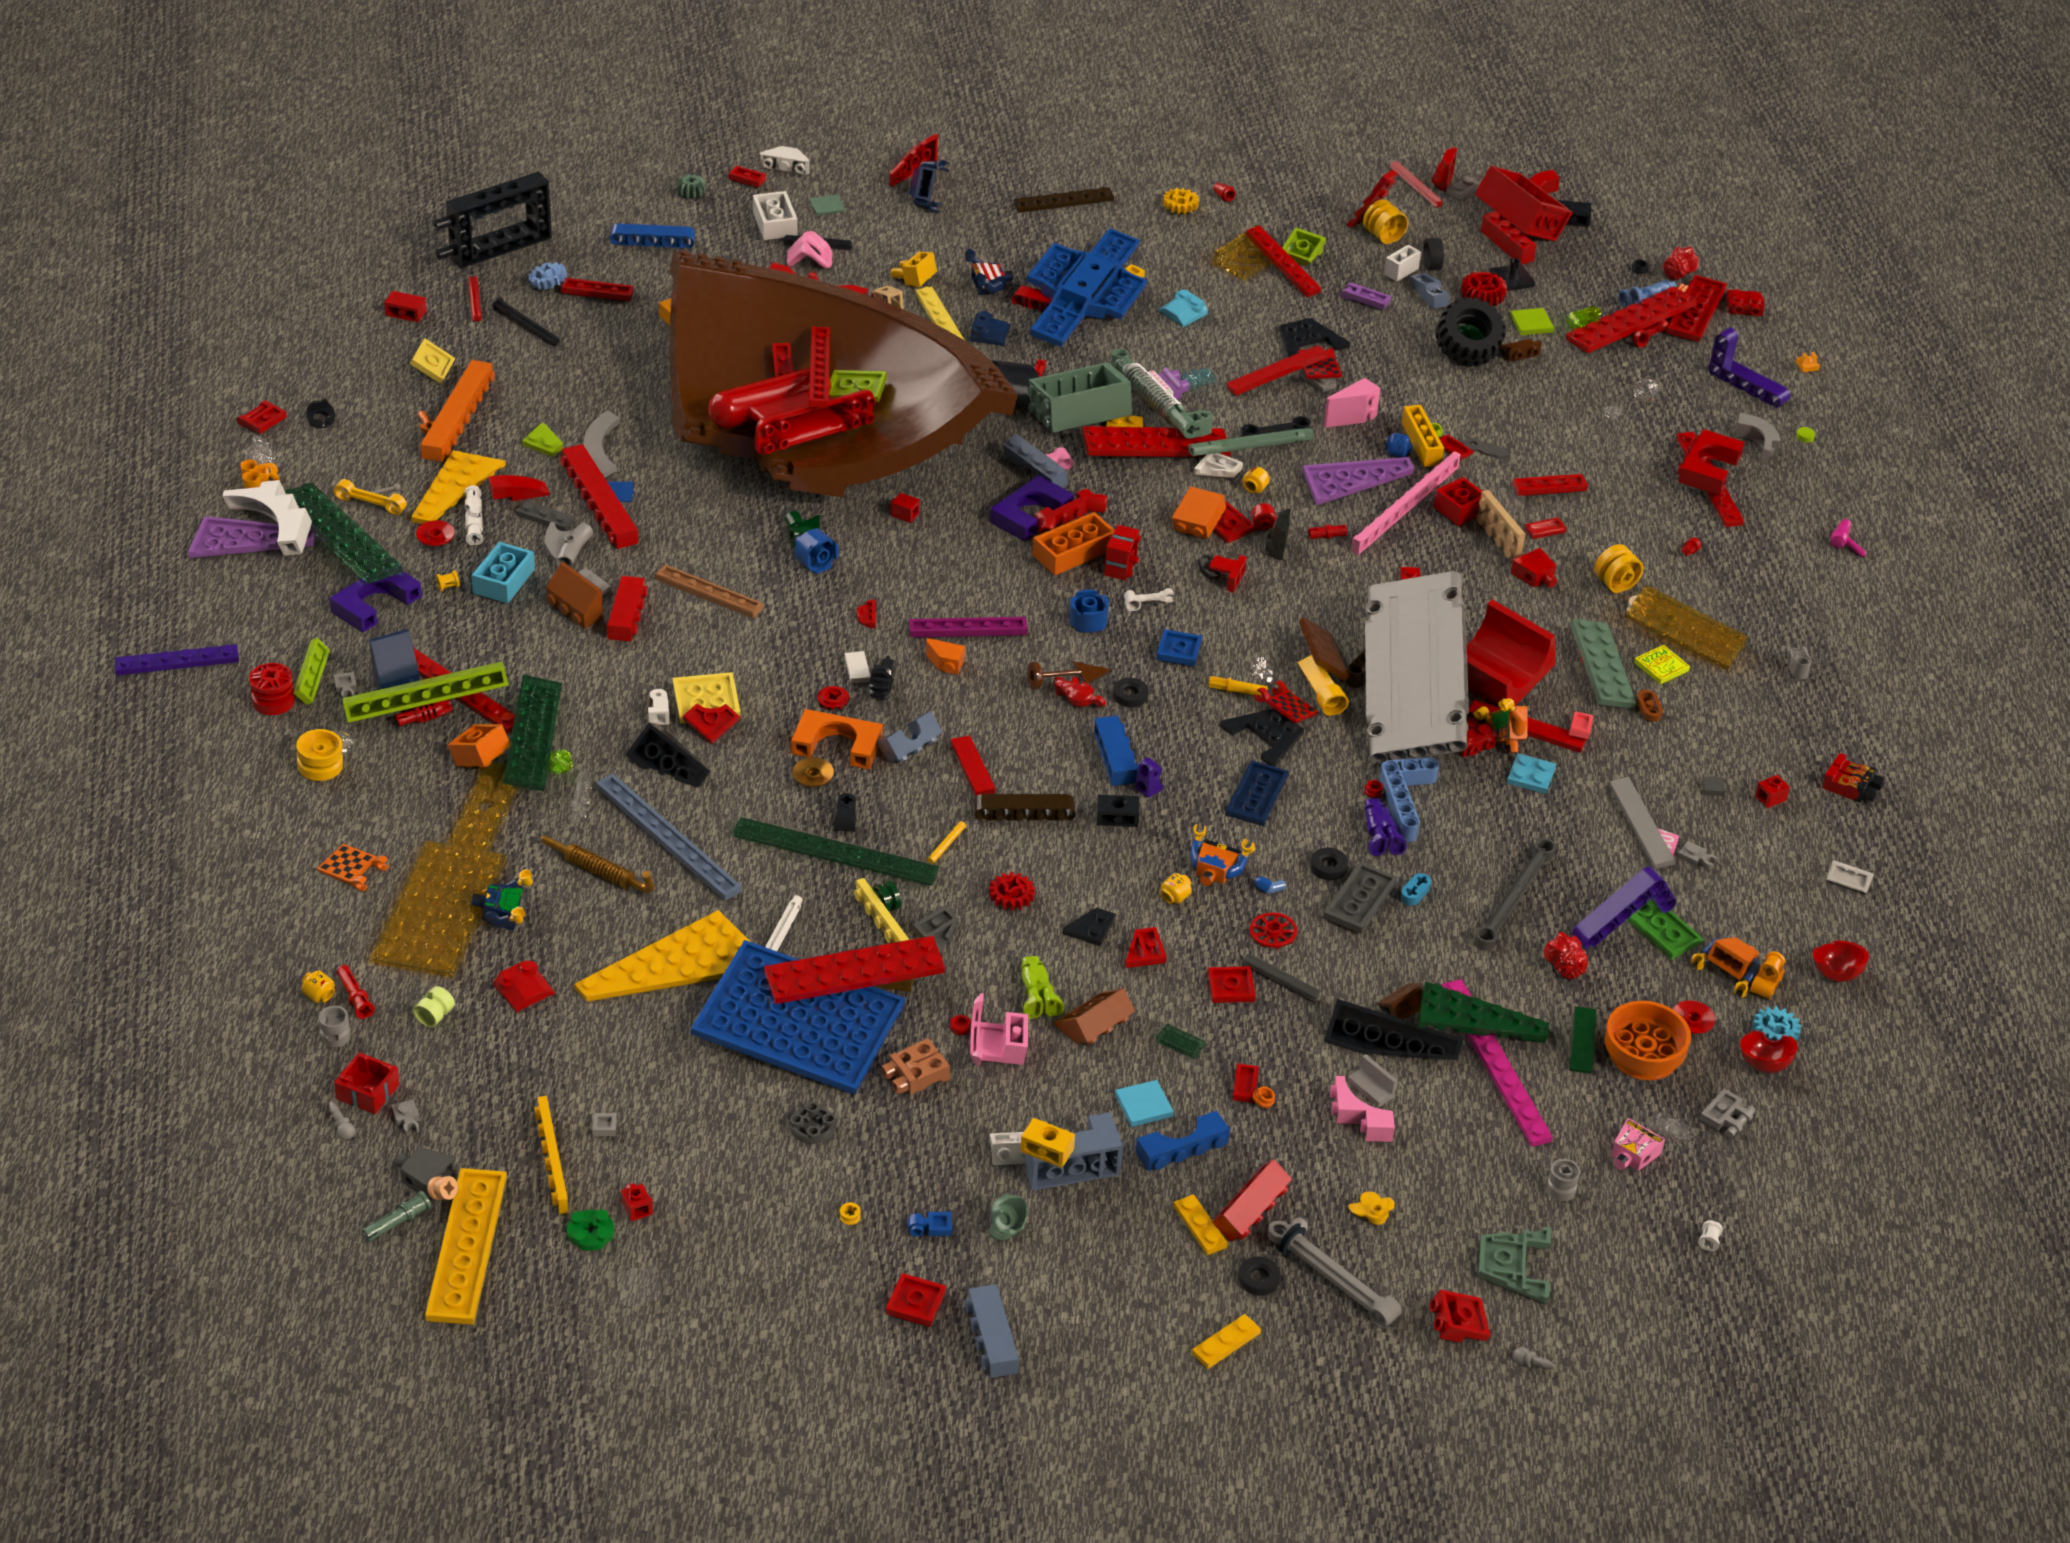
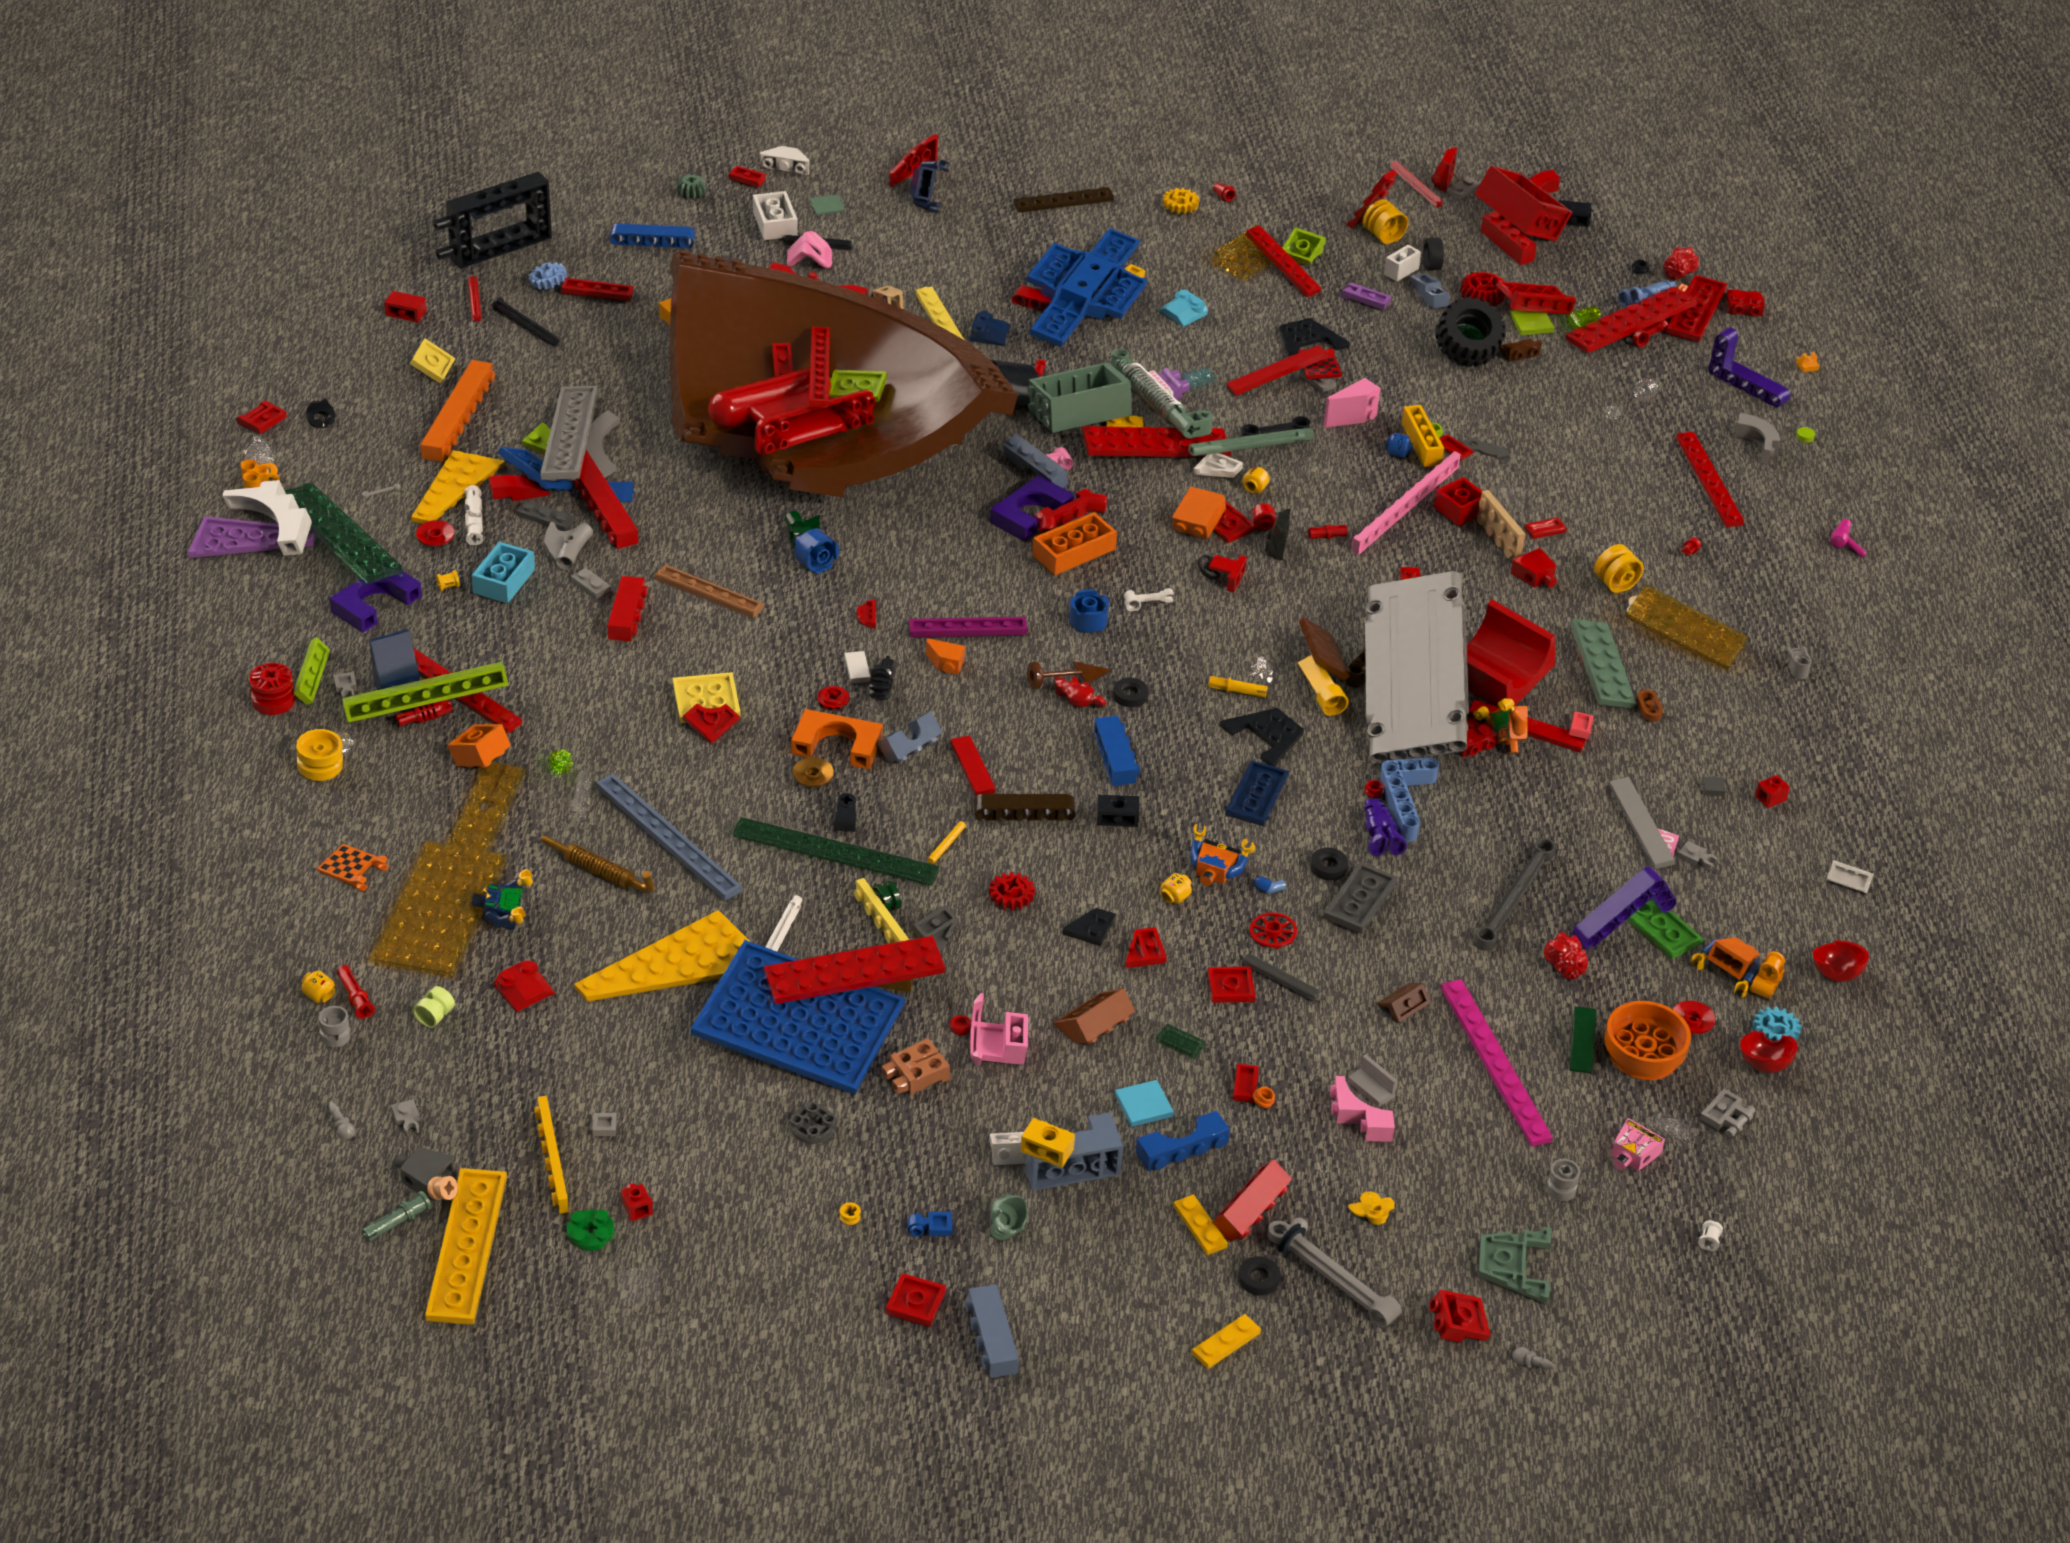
dark purple plate [115,644,239,676] -> none
yellow piece [334,479,407,515] -> none
red container [334,1052,400,1115] -> none
orange bar [418,411,434,434] -> none
clear green plate [503,675,562,792] -> none
dark orange slope [546,562,603,629] -> none
black wedge [626,722,711,787] -> none
white leg [648,689,669,725] -> none
red brick [890,492,920,523] -> none
yellow brick [891,252,937,287] -> none
dark blue torso [965,248,1013,295] -> none
lime piece [1021,956,1065,1019] -> none
red container [1104,525,1142,581] -> none
dark purple leg [1136,758,1163,798] -> none
blue plate [1156,629,1202,666] -> none
red flag [1254,680,1318,724] -> none
medium lavender wing [1302,457,1414,505] -> none
black wedge [1324,999,1464,1060] -> none
dark azure beam [1401,873,1431,906] -> none
dark green wing [1417,981,1549,1043] -> none
black tile [1490,258,1535,291] -> none
medium azure plate [1507,753,1556,794] -> none
red plate [1512,474,1588,496] -> none
neon yellow tile [1634,645,1690,684] -> none
red arch [1677,429,1745,495] -> none
hips [1822,753,1885,803] -> none
none -> blue plate [498,447,574,491]
none -> light grey plate [541,386,598,481]
none -> red fence [1496,281,1576,315]

